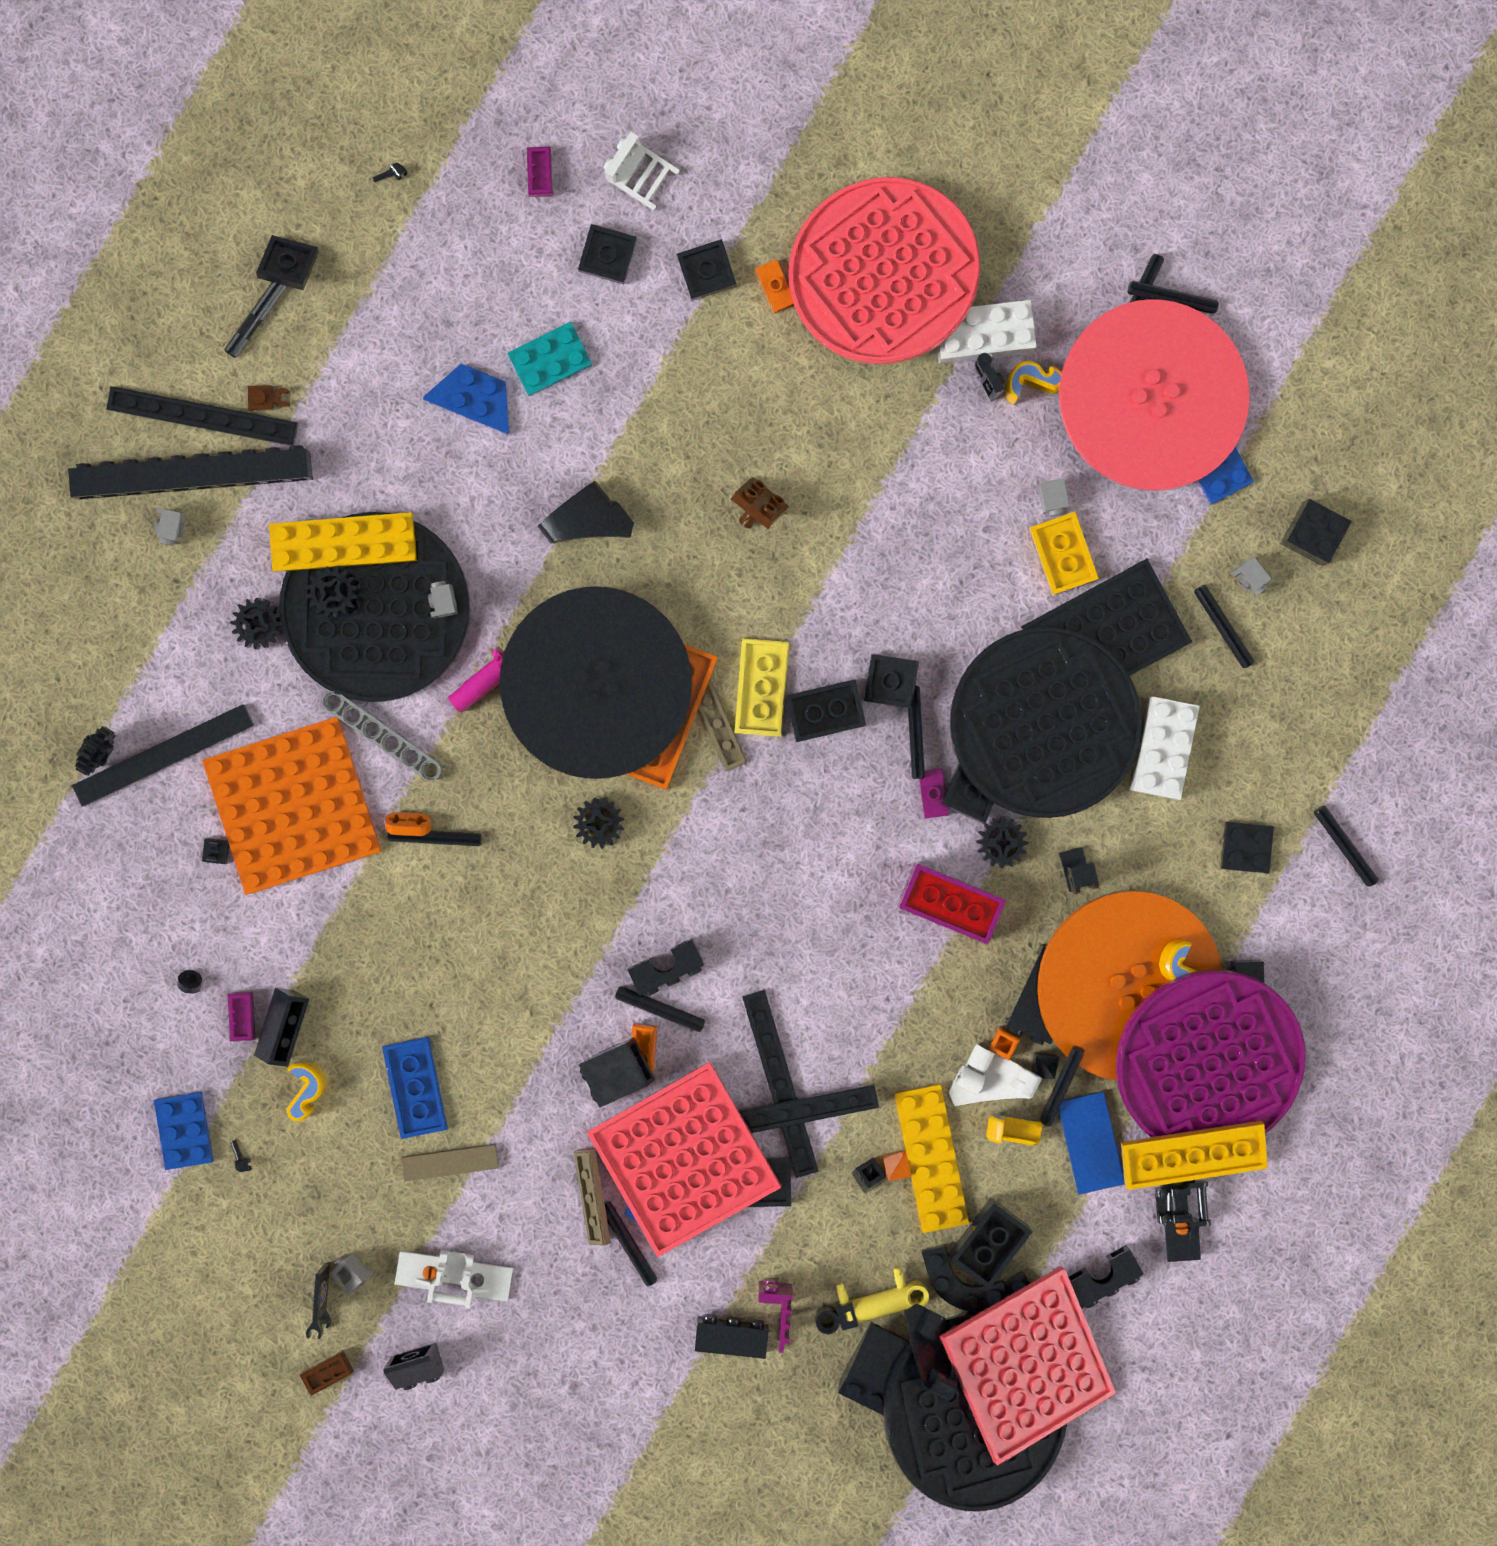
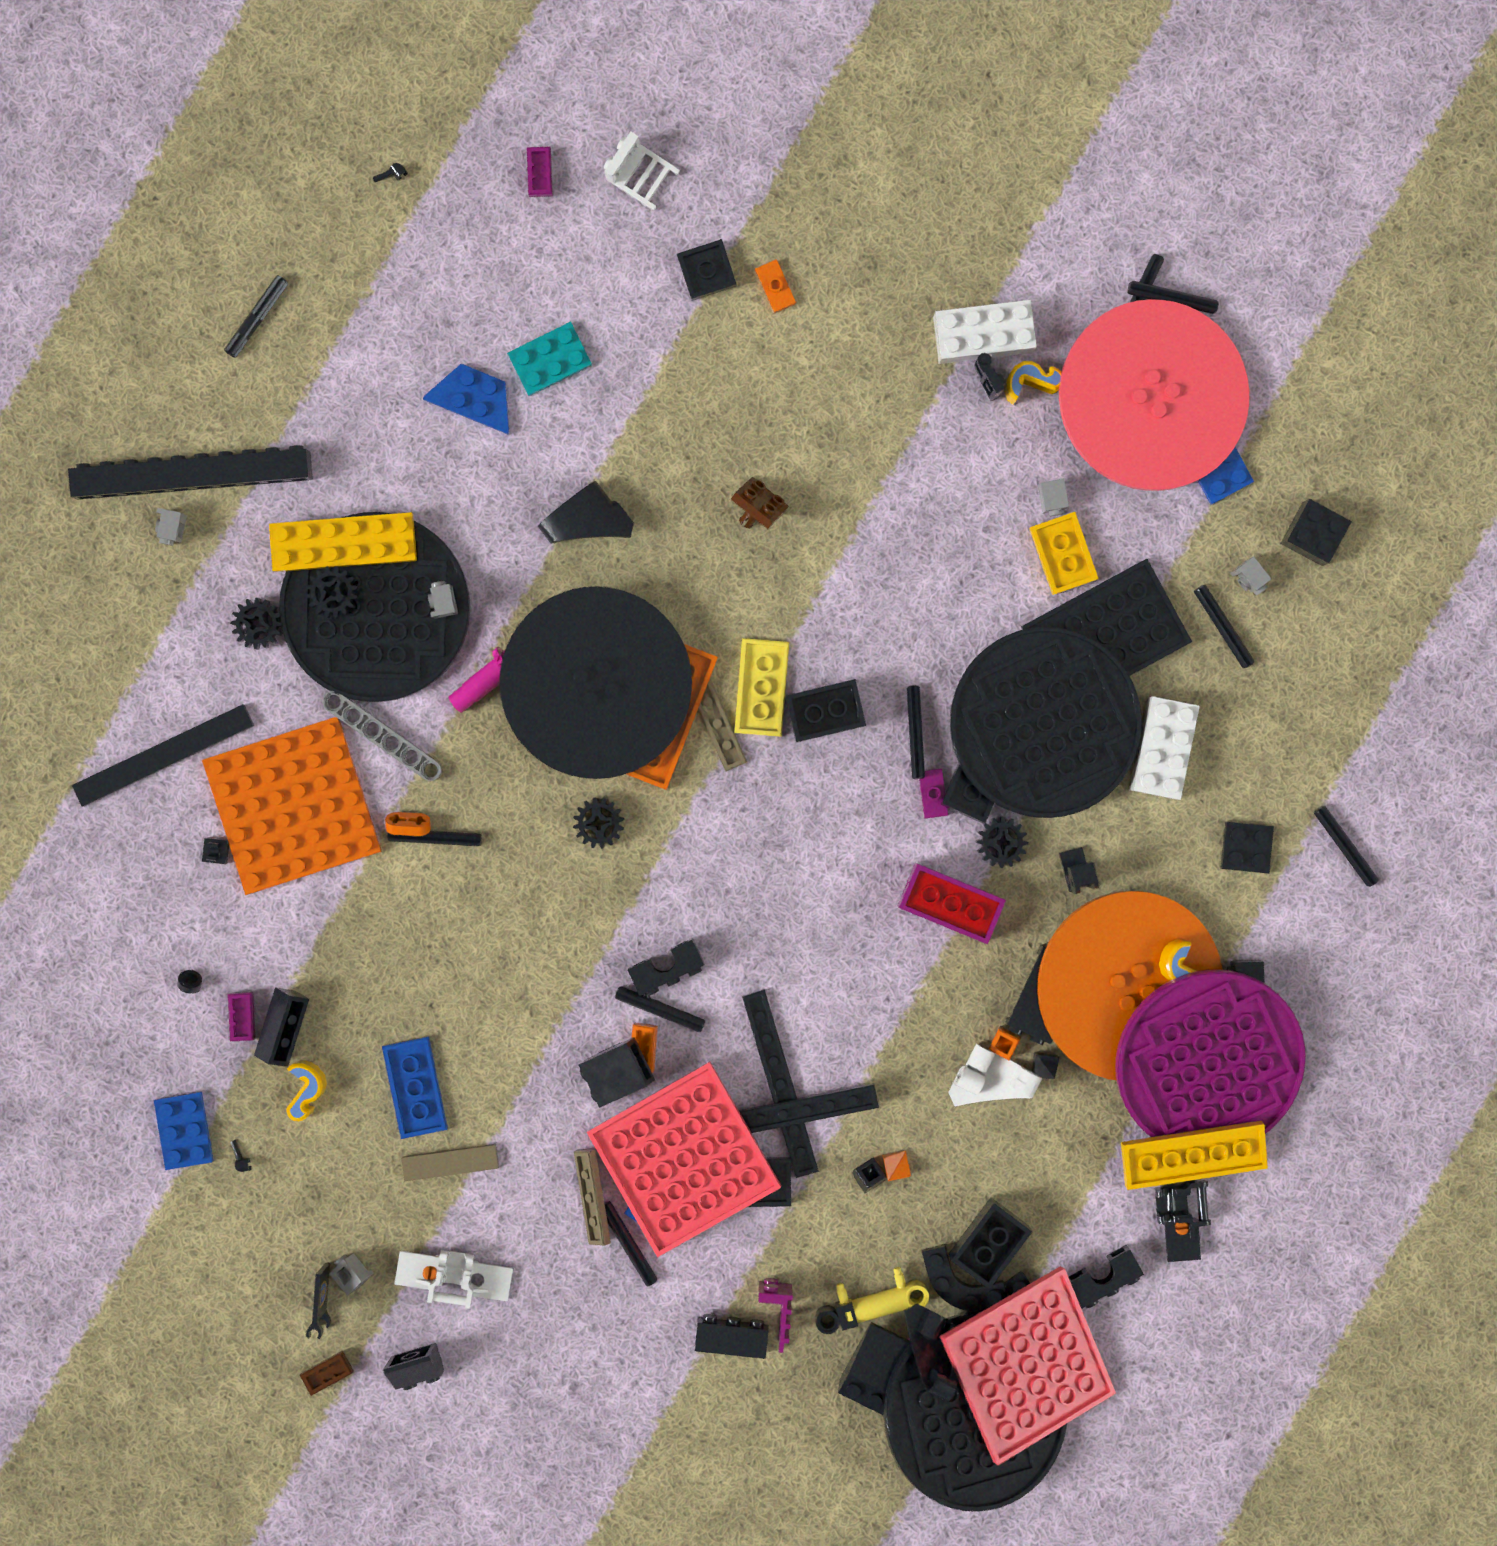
black gear [75,726,116,776] -> none
black tile [106,386,298,446] -> none
reddish brown plate [248,385,290,411] -> none
black plate [256,235,318,291] -> none
black plate [578,224,637,285] -> none
coral plate [789,177,980,365] -> none
black plate [864,654,919,709] -> none
yellow plate [894,1084,969,1233] -> none
yellow animal [986,1114,1043,1146] -> none
black axle [1039,1045,1085,1127] -> none
blue tile [1059,1091,1125,1195] -> none

